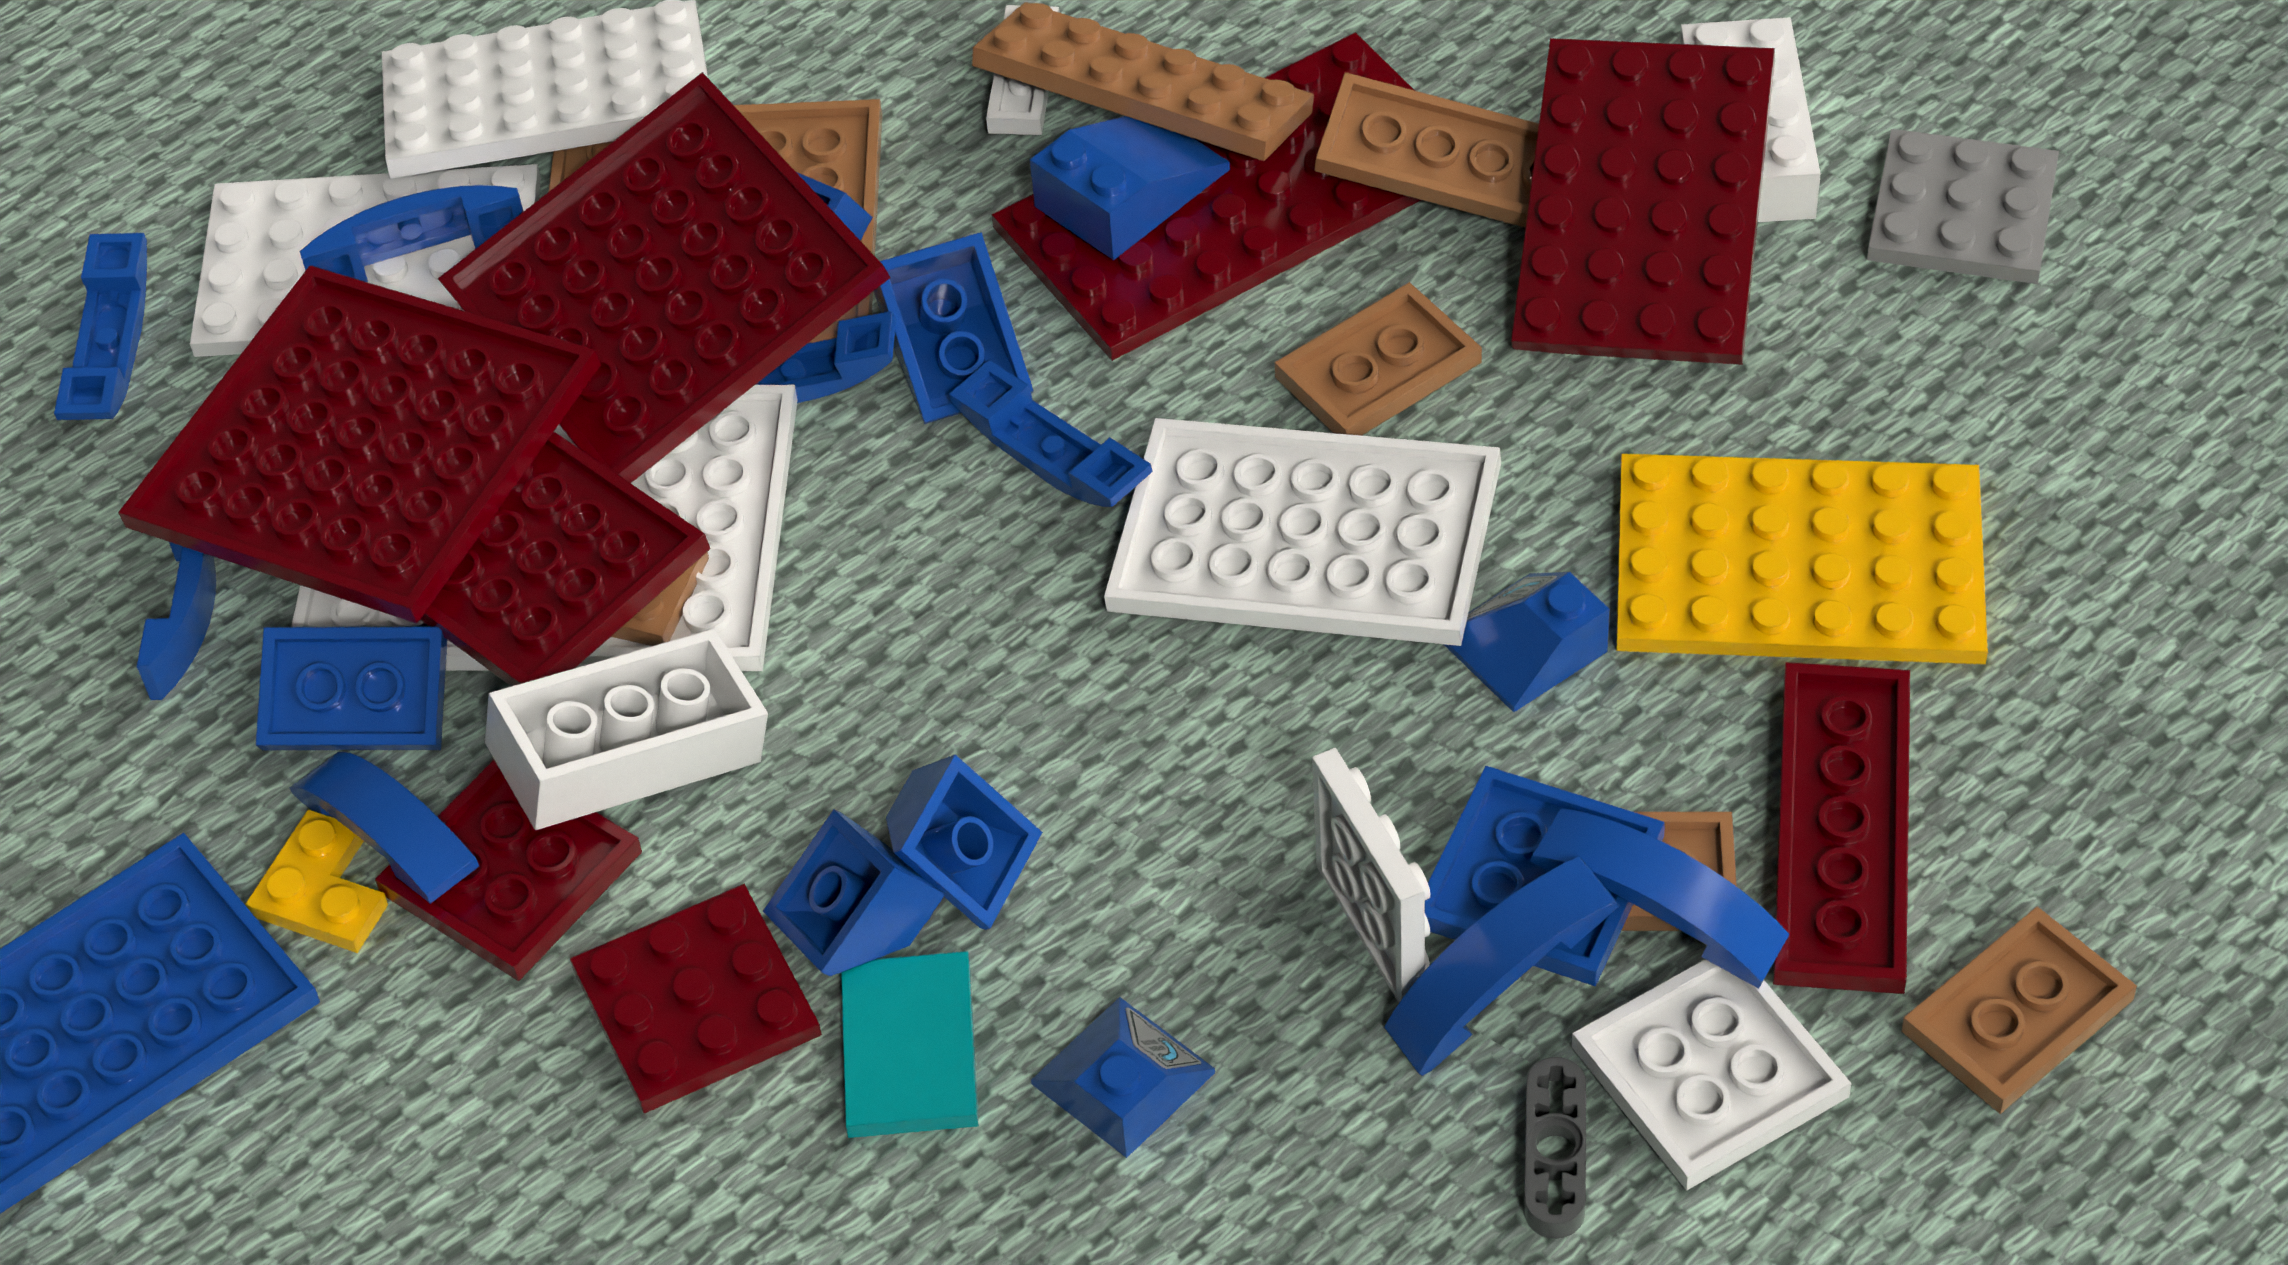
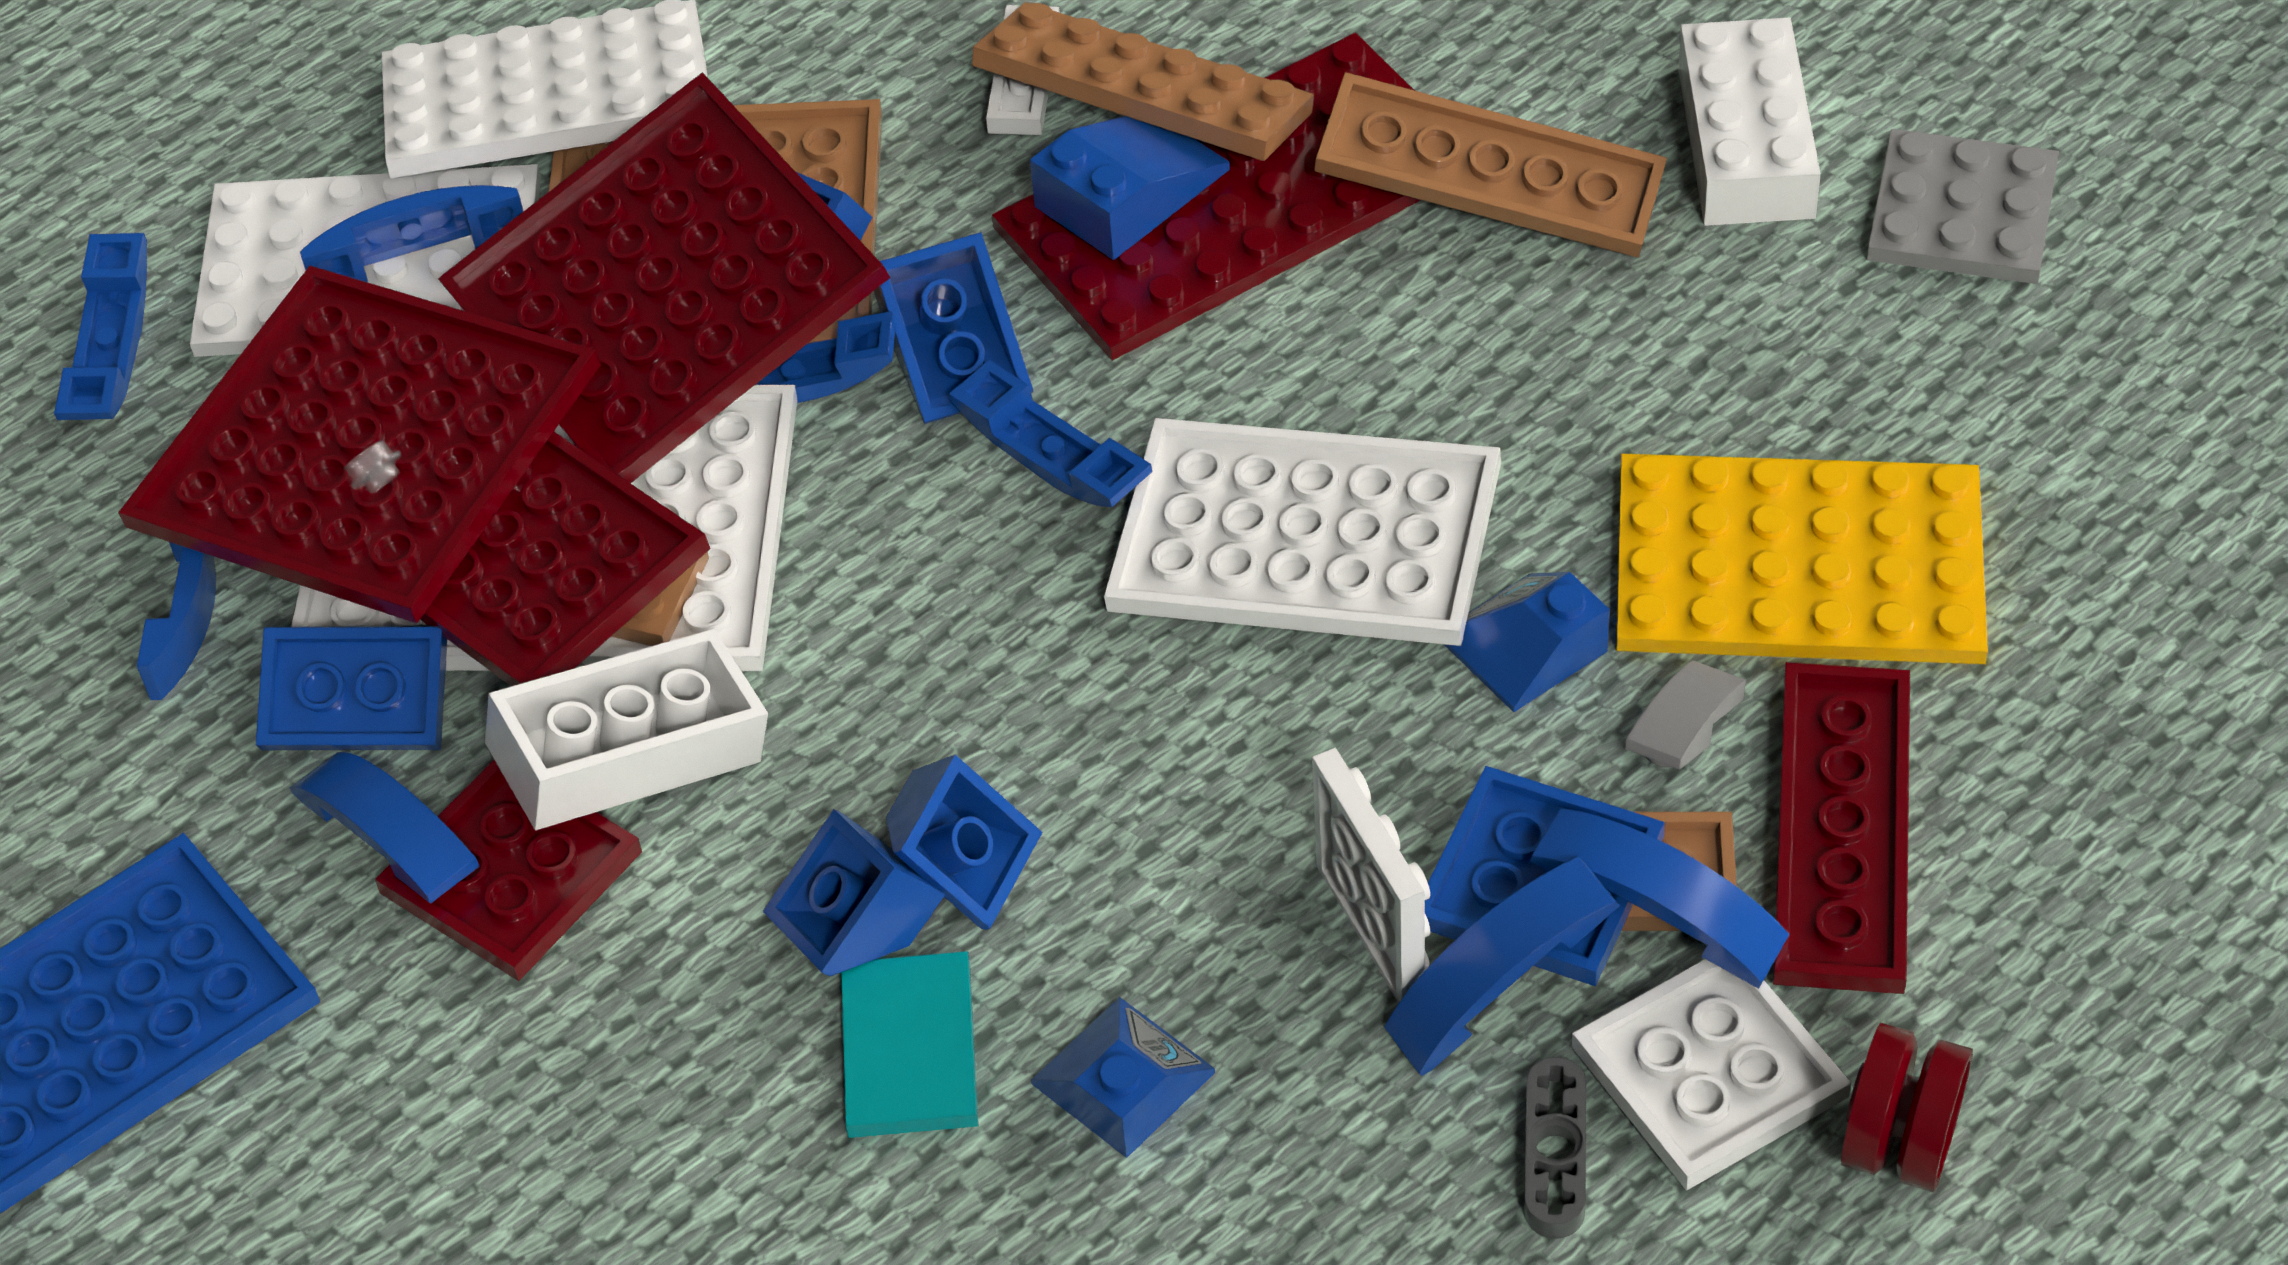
yellow plate [245,810,388,953] -> none
dark red plate [570,883,822,1114] -> none
medium nougat plate [1275,282,1482,436] -> none
dark red plate [1511,38,1775,365] -> none
medium nougat plate [1901,906,2137,1114] -> none
none -> clear plate [344,440,401,494]
none -> light grey slope [1625,660,1746,770]
none -> dark red wheel [1841,1023,1973,1192]

